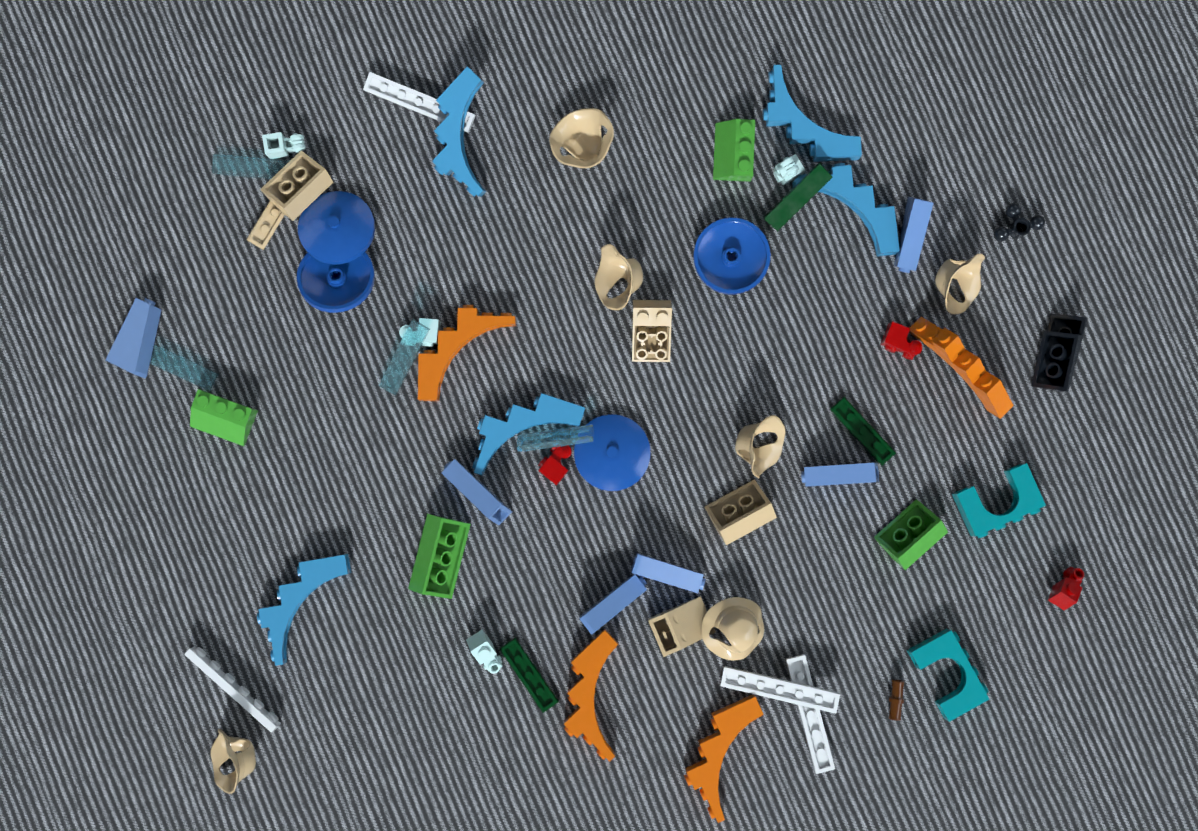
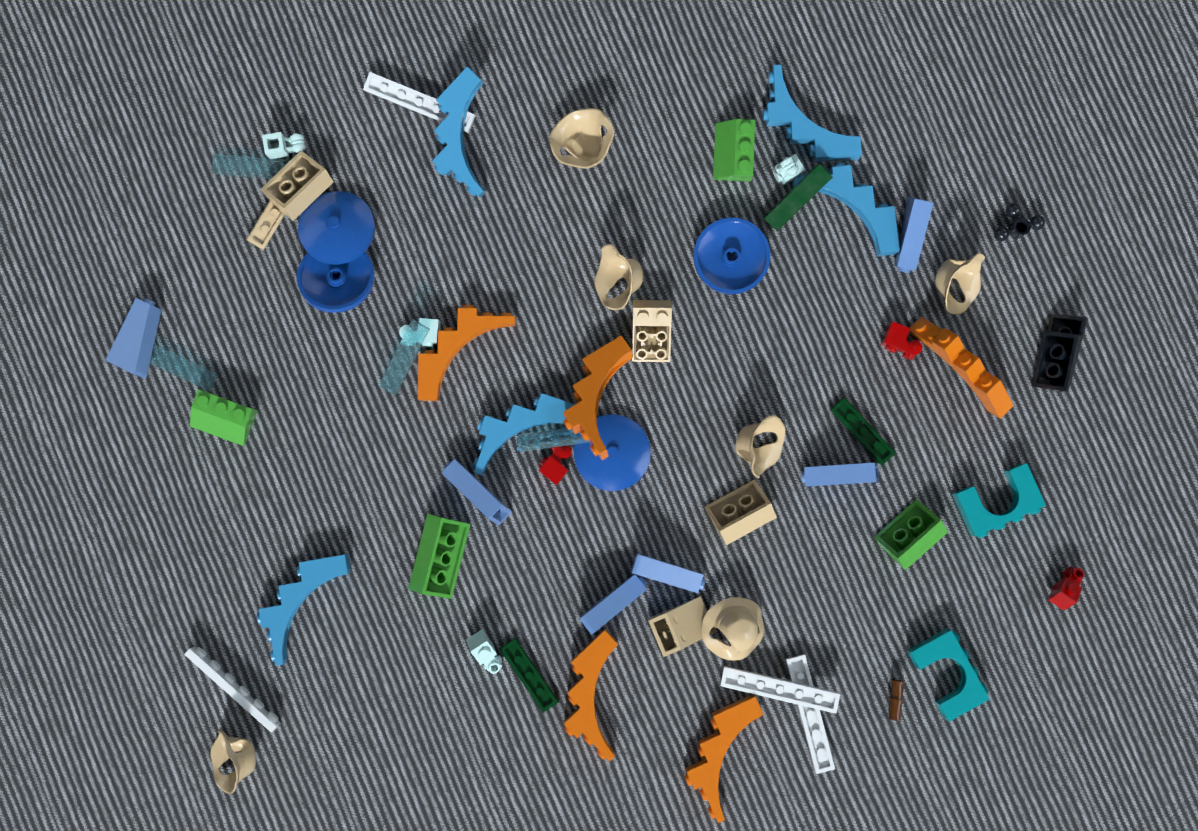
none -> orange arch [563,336,633,460]

